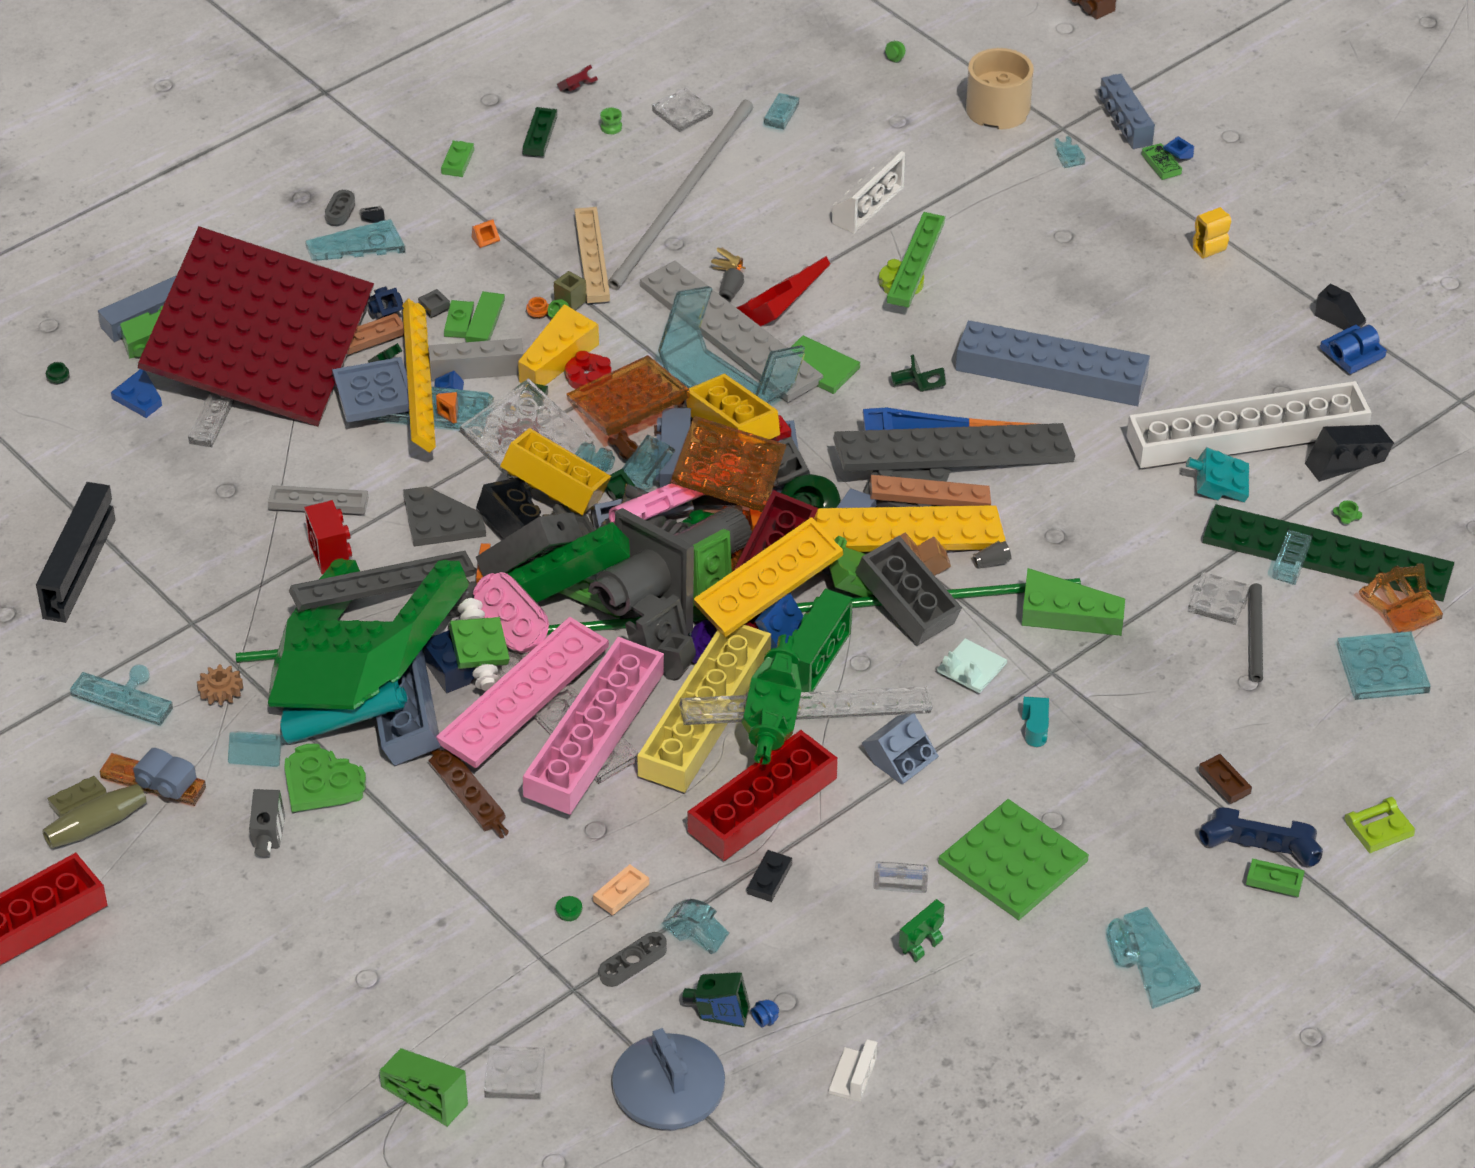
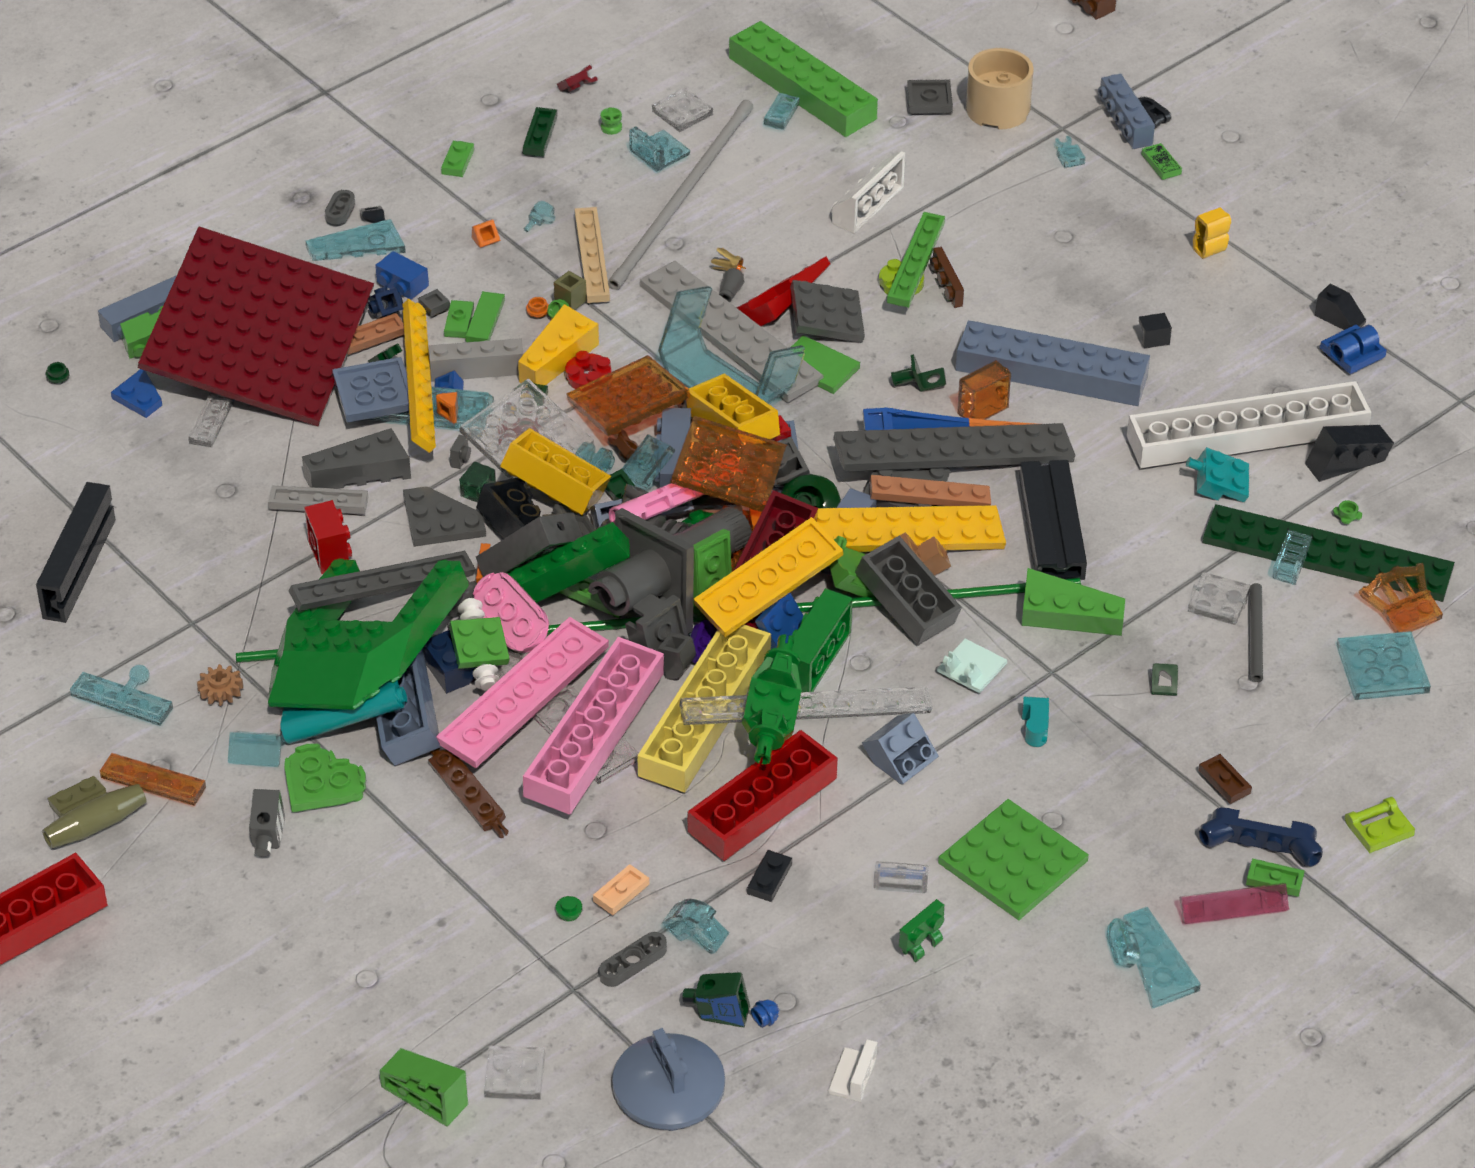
sand blue brick [133,748,197,799] -> none
bright green plate [885,41,906,62] -> none
dark grey cone [973,540,1012,568] -> none
blue slope [1163,136,1194,159] -> none
none -> dark grey wedge [302,428,411,489]
none -> blue brick [375,251,429,300]
none -> dark grey plate [450,435,471,469]
none -> clear green brick [459,461,496,503]
none -> clear light blue piece [524,201,556,232]
none -> clear light blue bracket [629,126,690,172]
none -> bright green brick [729,21,878,137]
none -> dark grey plate [790,280,865,343]
none -> dark grey plate [907,79,953,114]
none -> reddish brown plate [930,246,964,308]
none -> clear orange piece [957,360,1011,420]
none -> black brick [1019,460,1087,580]
none -> black plate [1138,97,1171,128]
none -> black panel [1139,313,1172,349]
none -> dark green slope [1151,663,1178,696]
none -> clear pink plate [1179,883,1289,924]

